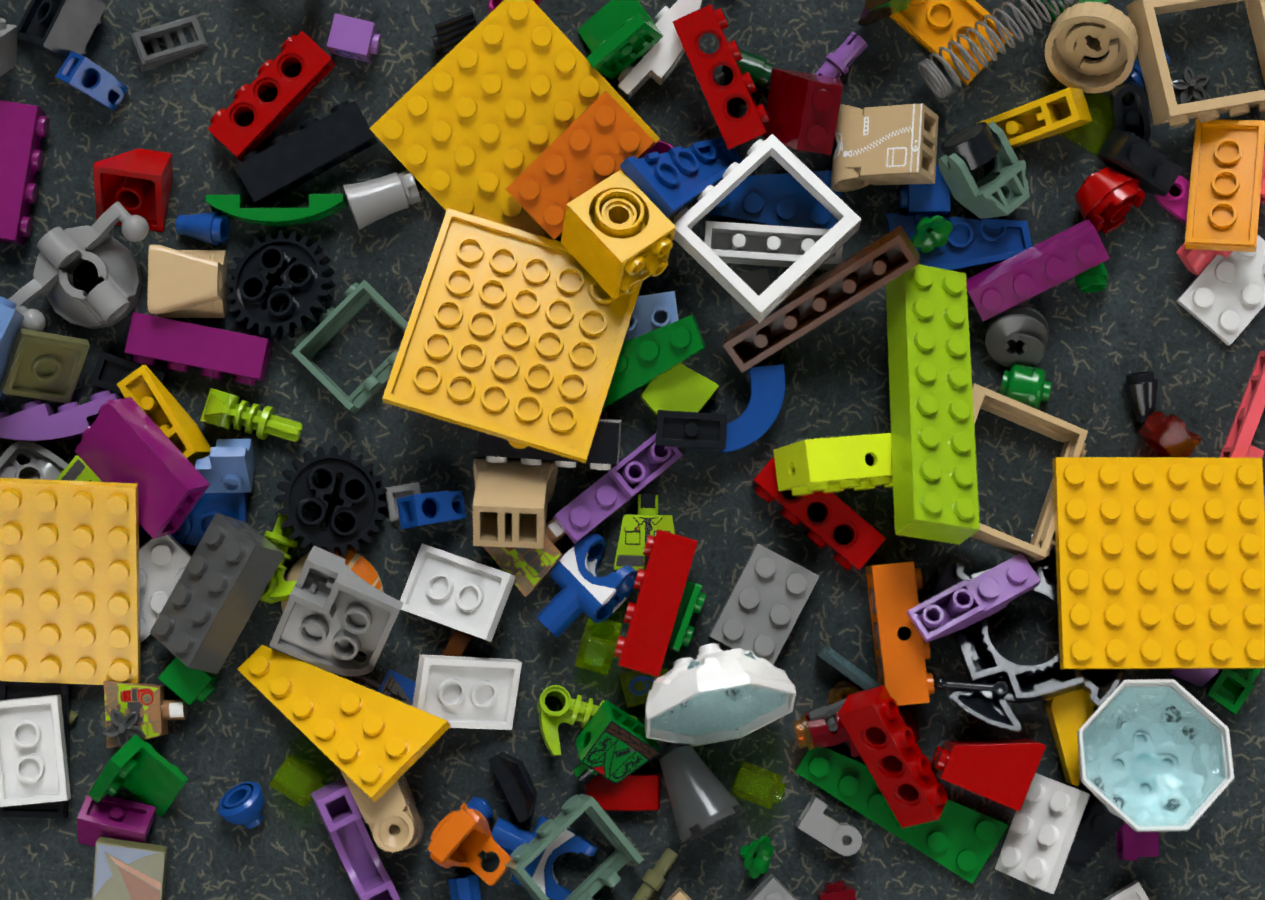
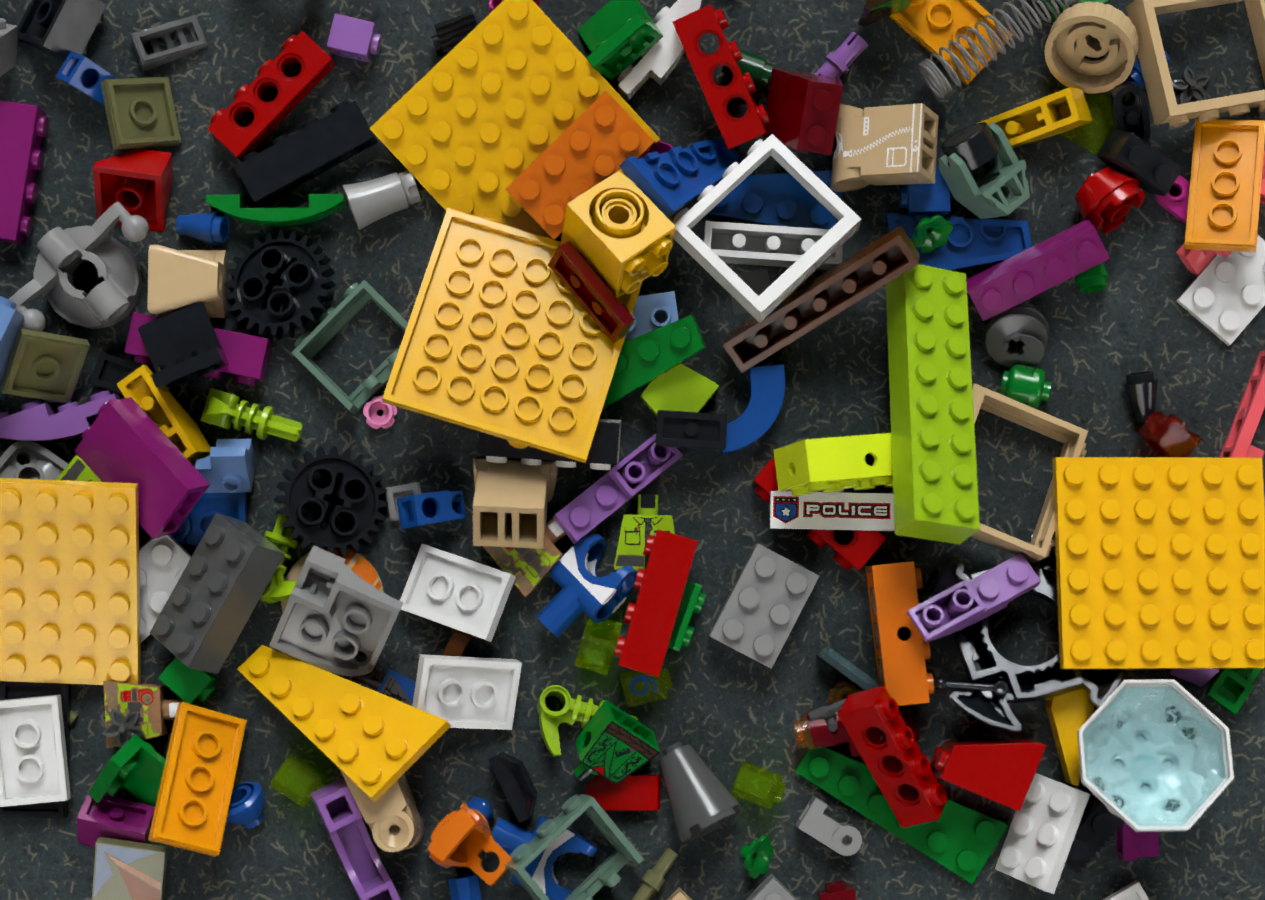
white rock [645,643,796,747] -> none
none -> olive tile [100,77,181,150]
none -> black bracket [138,302,229,392]
none -> light orange tile [148,702,247,857]
none -> bright pink plate [363,396,397,429]
none -> dark red plate [548,241,635,344]
none -> white sticker [770,491,895,531]

